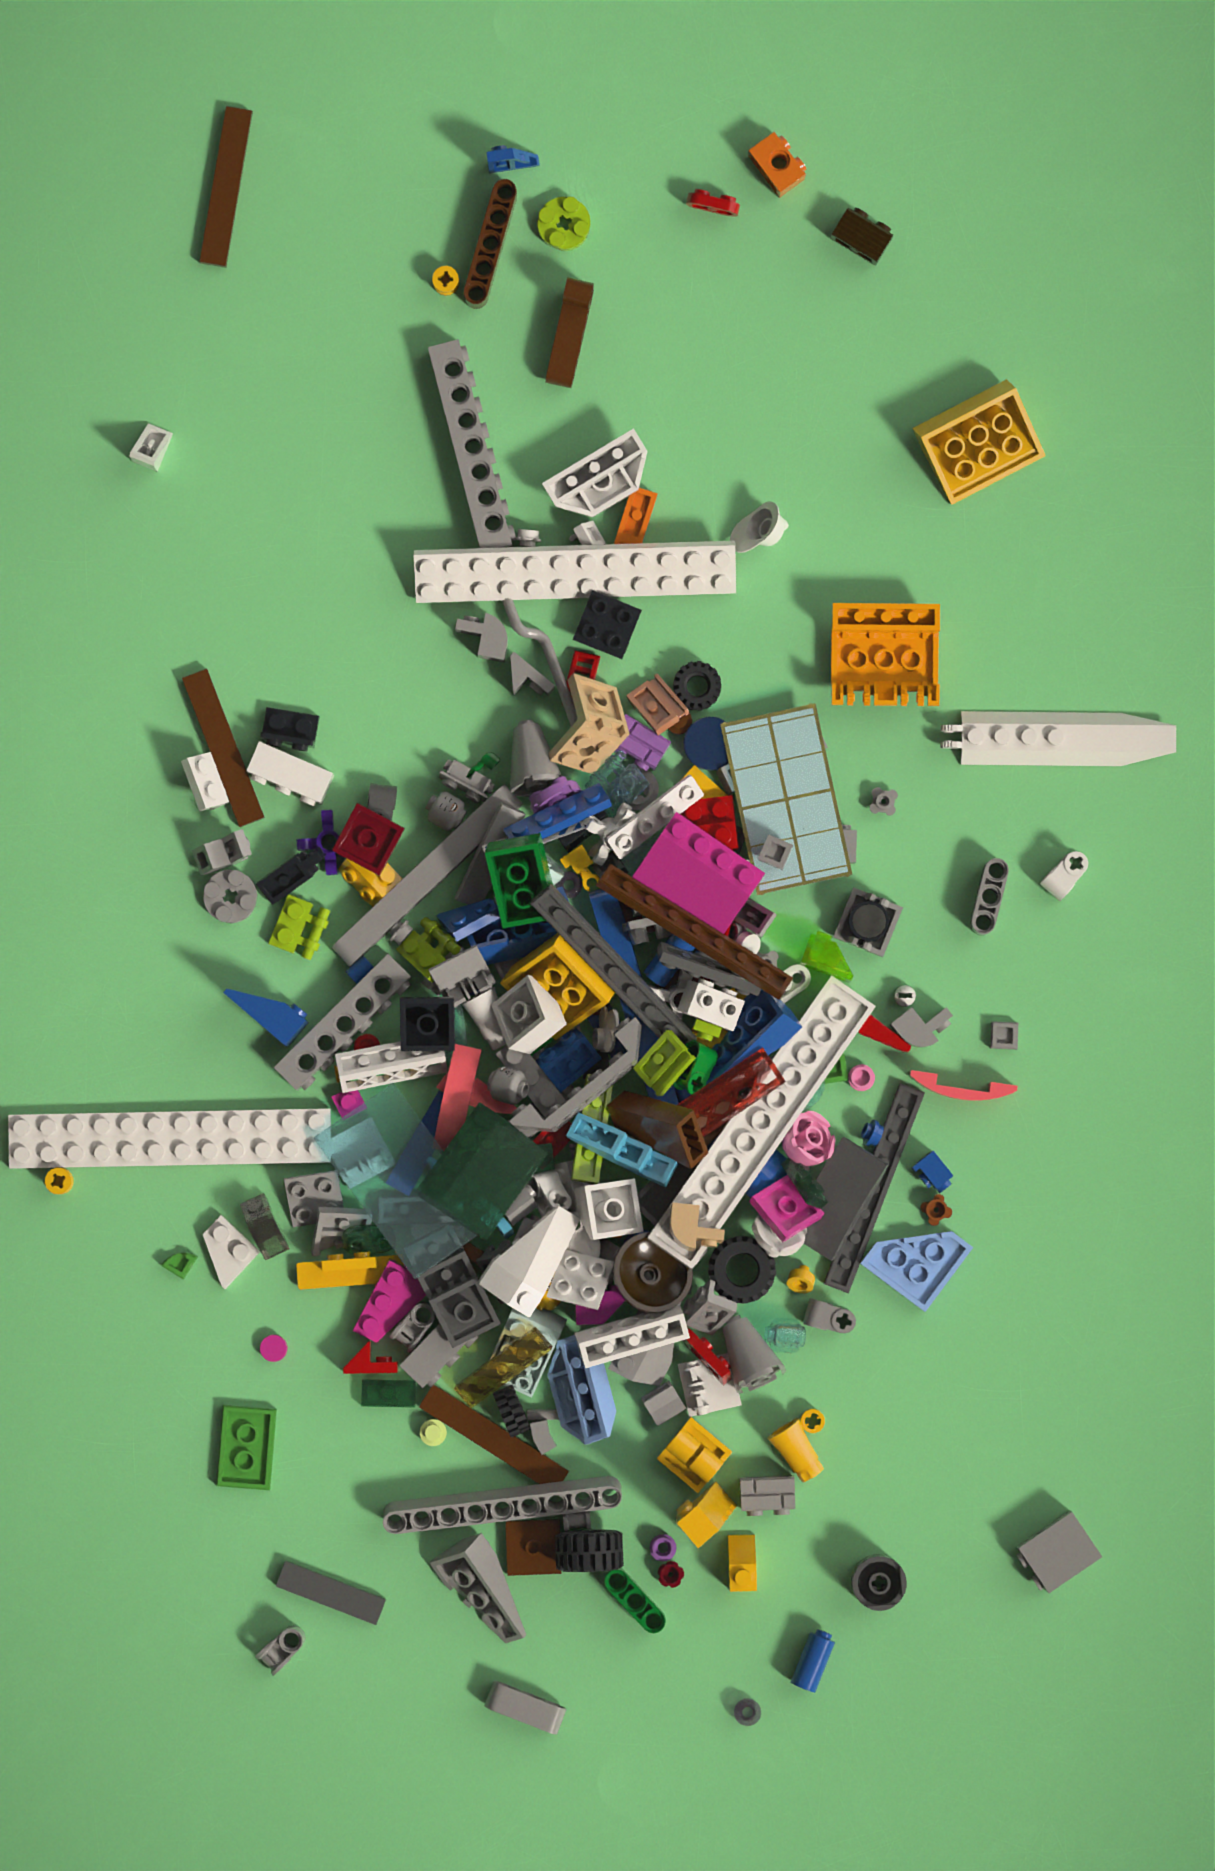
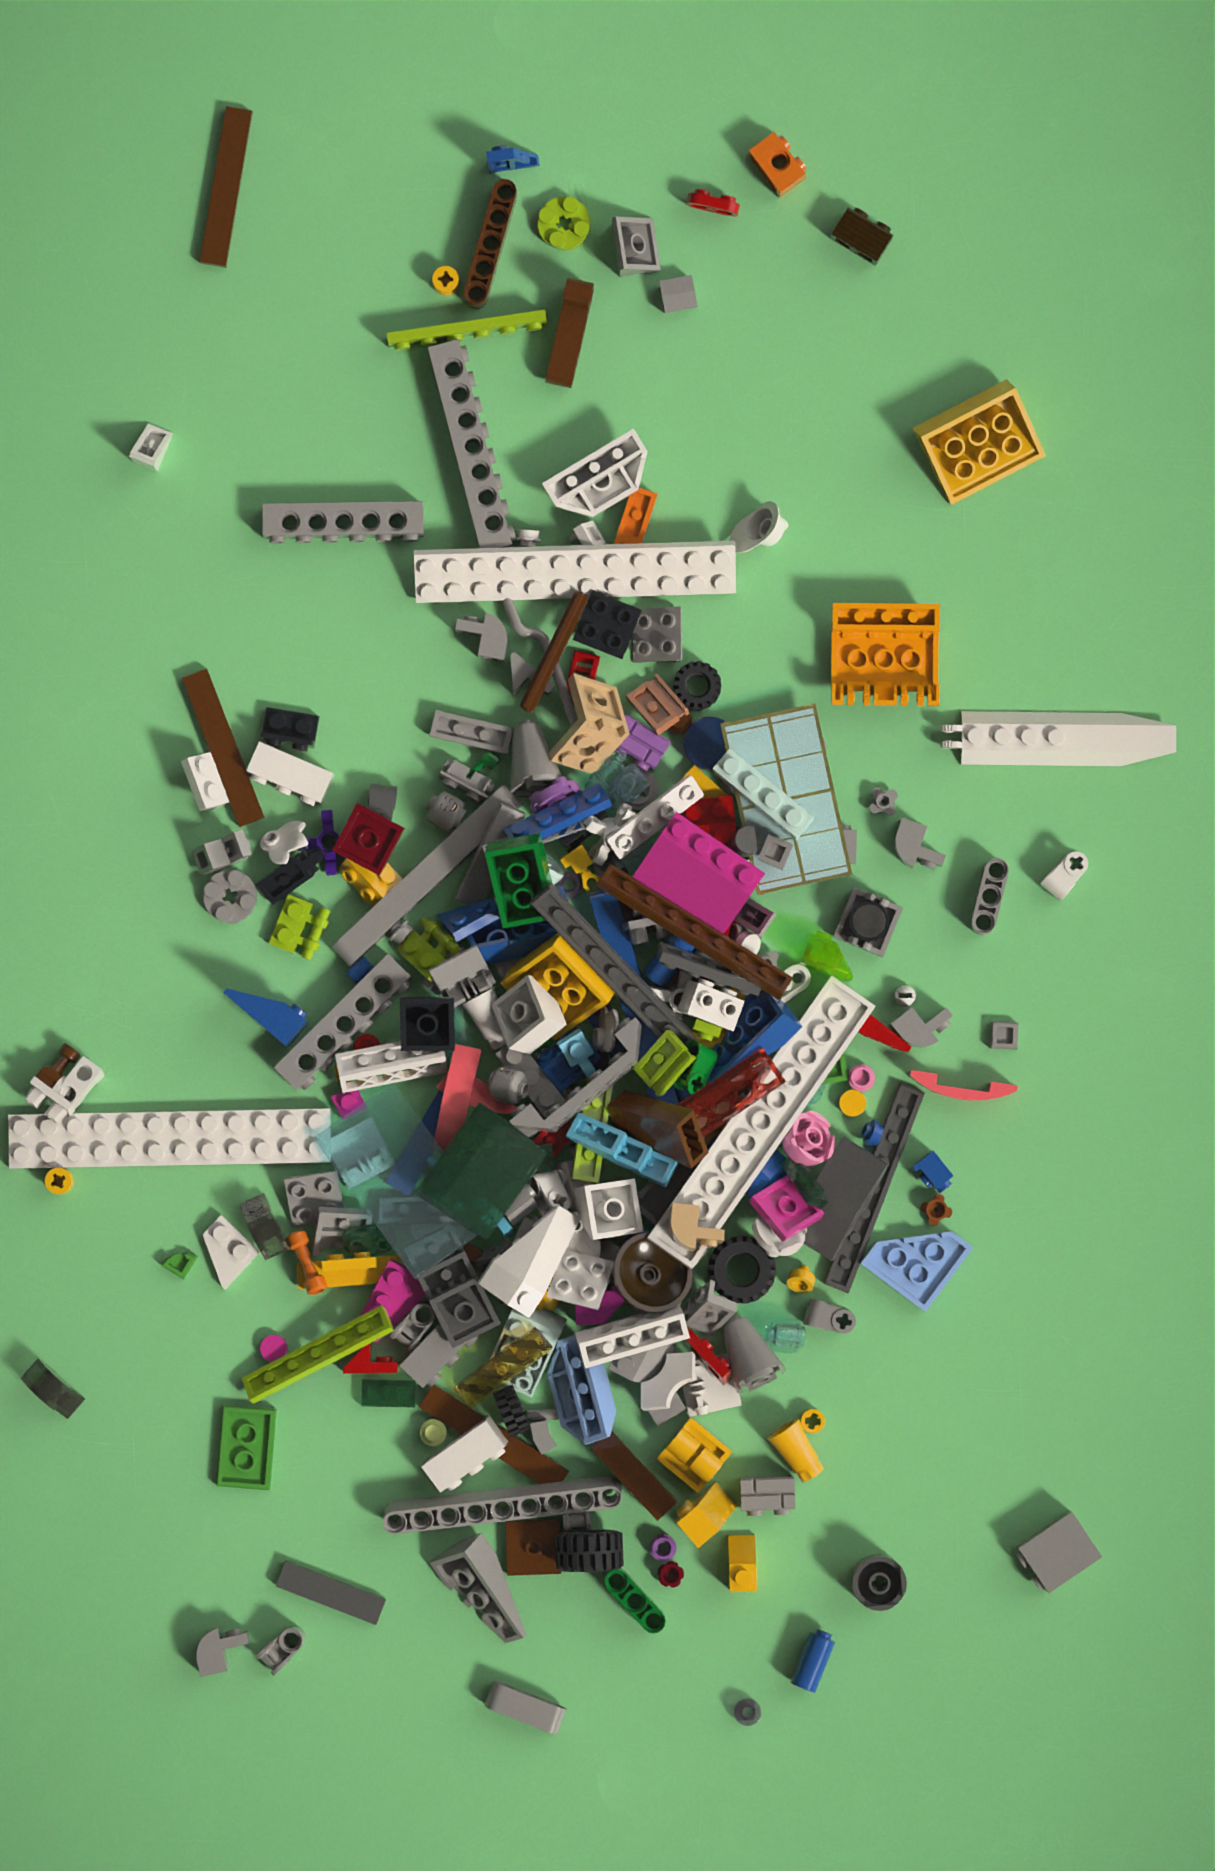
none -> clear smoke brick [20,1358,85,1419]
none -> white hips [25,1043,105,1124]
none -> light grey brick [196,1626,251,1677]
none -> lime plate [242,1305,394,1404]
none -> white plate [260,820,308,864]
none -> light grey brick [262,501,424,544]
none -> orange piece [286,1230,327,1295]
none -> lime plate [387,310,547,351]
none -> white brick [421,1416,508,1493]
none -> light grey plate [430,710,514,755]
none -> reddish brown axle [520,592,588,713]
none -> medium azure plate [556,1029,596,1078]
none -> reddish brown slope [591,1430,677,1521]
none -> light grey slope [612,216,661,277]
none -> light grey hinge [633,606,683,663]
none -> white tile [641,1352,695,1411]
none -> light grey piece [659,275,698,313]
none -> light aqua brick [713,748,814,841]
none -> dark grey brick [730,826,757,857]
none -> yellow tile [839,1090,866,1117]
none -> light grey brick [894,818,946,870]

